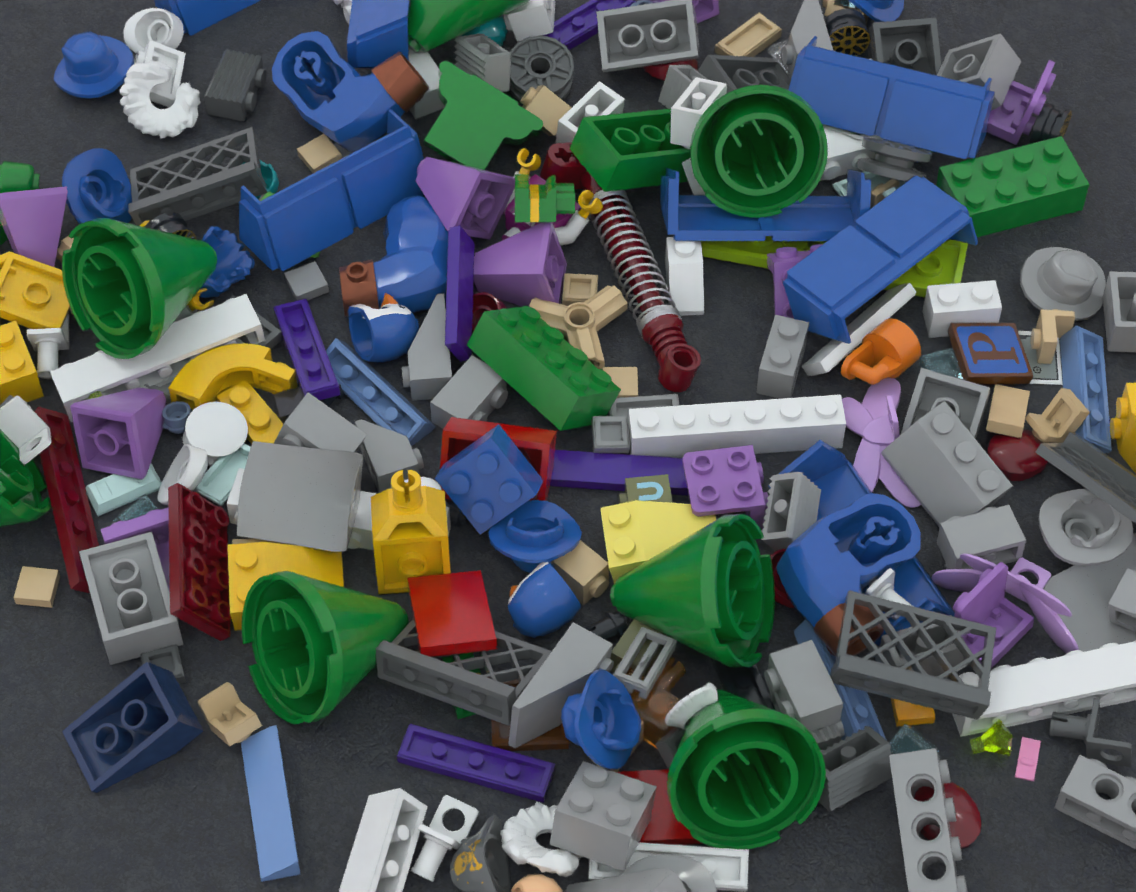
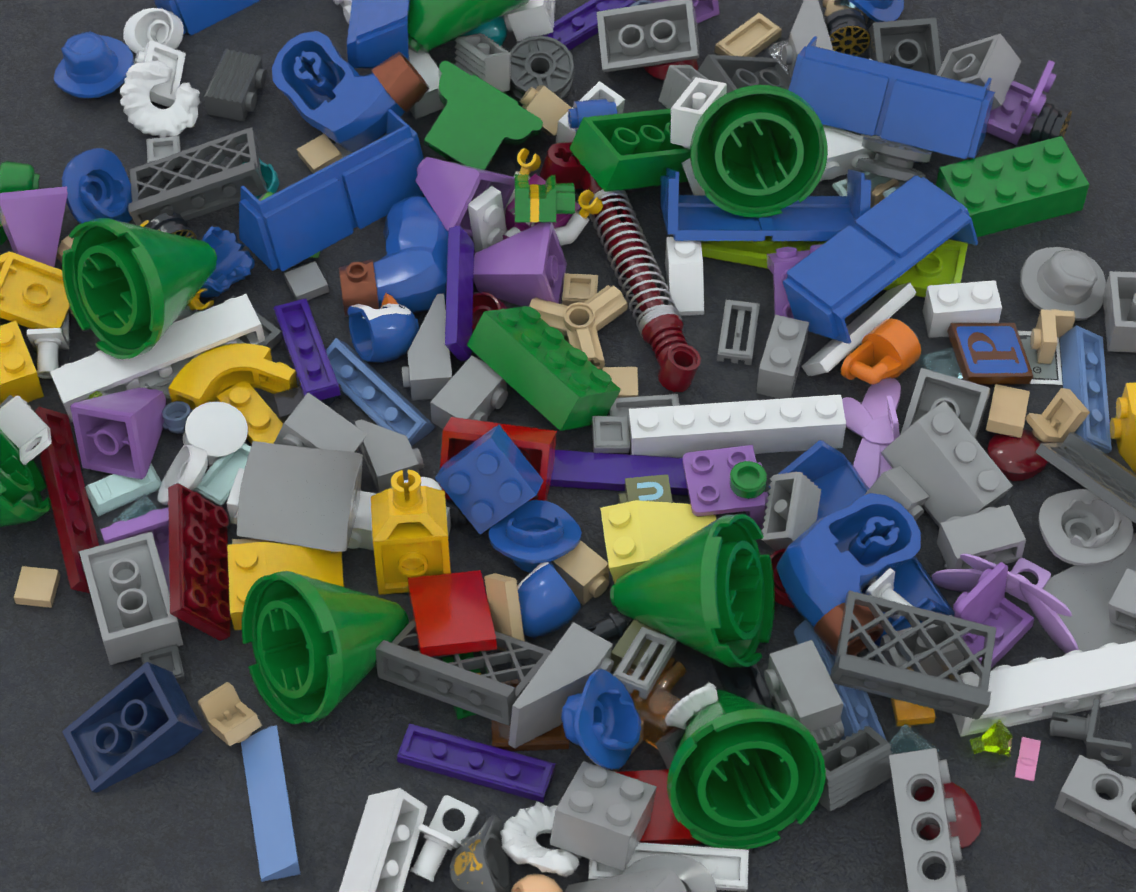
none -> light grey tile [146,136,182,169]
none -> white plate [468,186,507,252]
none -> tan tile [484,573,525,651]
none -> blue brick [568,99,617,132]
none -> light grey tile [717,300,760,365]
none -> green tile [729,461,767,499]
none -> light grey brick [865,466,930,521]

